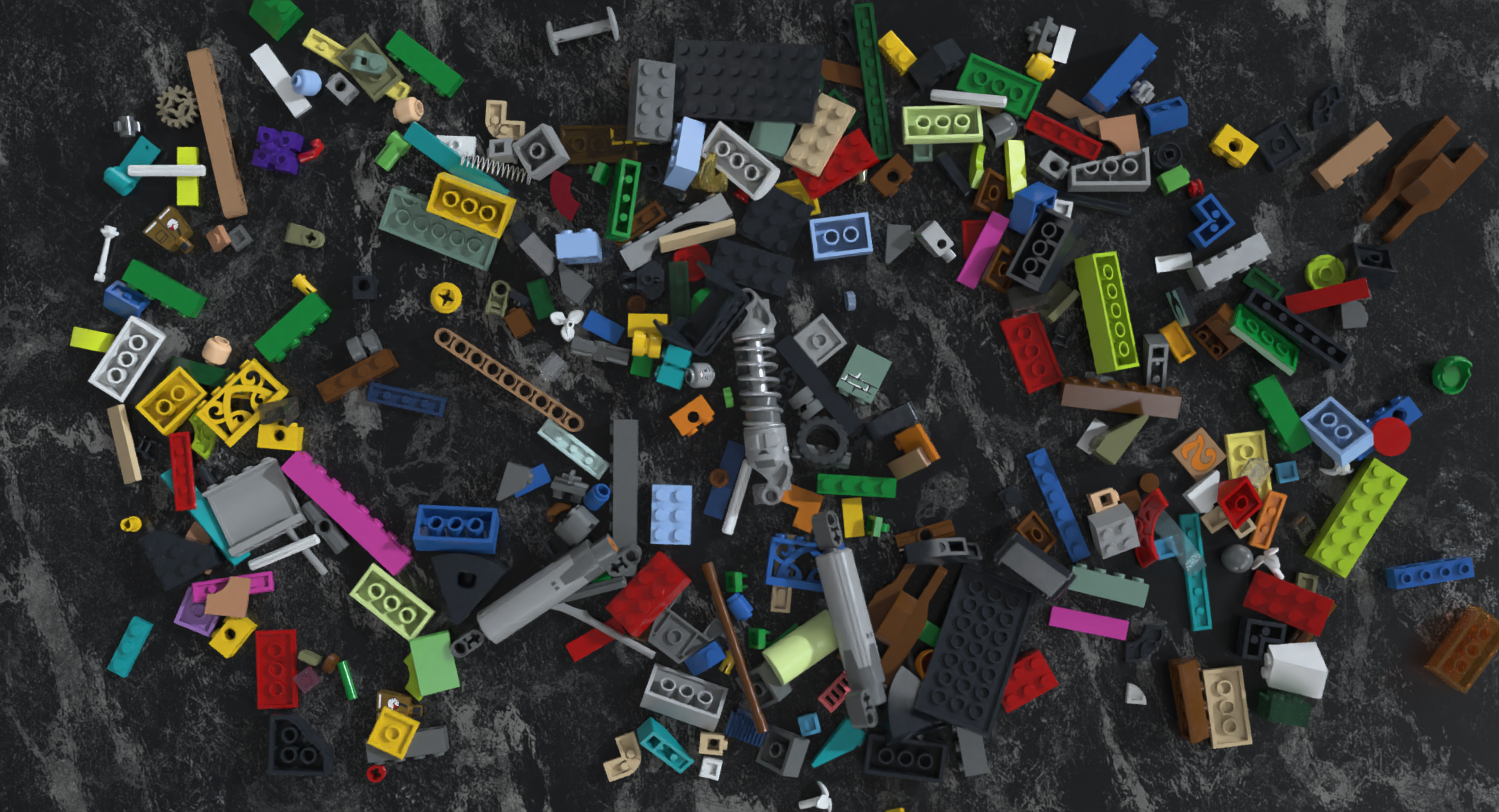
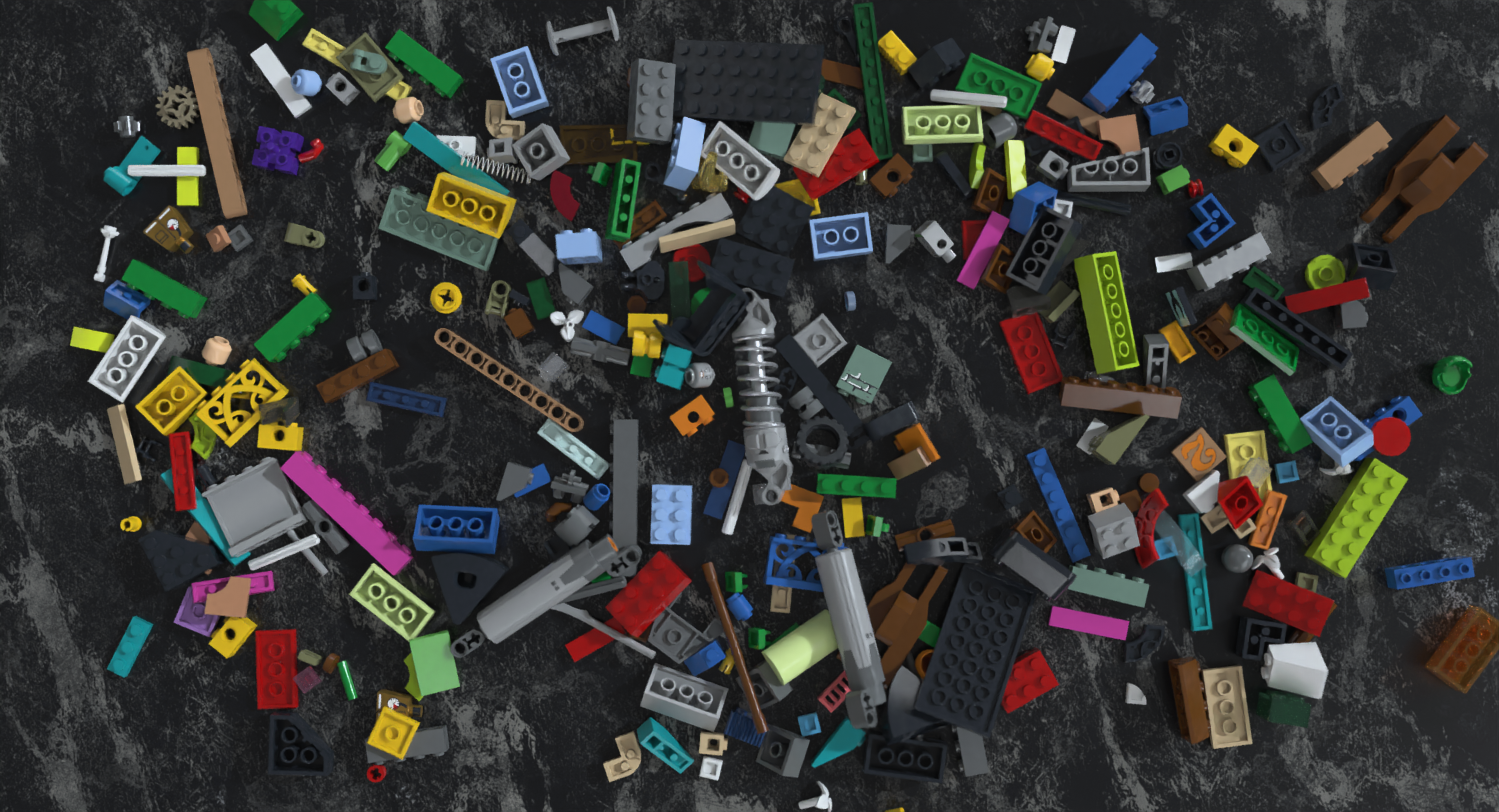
none -> light blue brick [491,46,549,118]

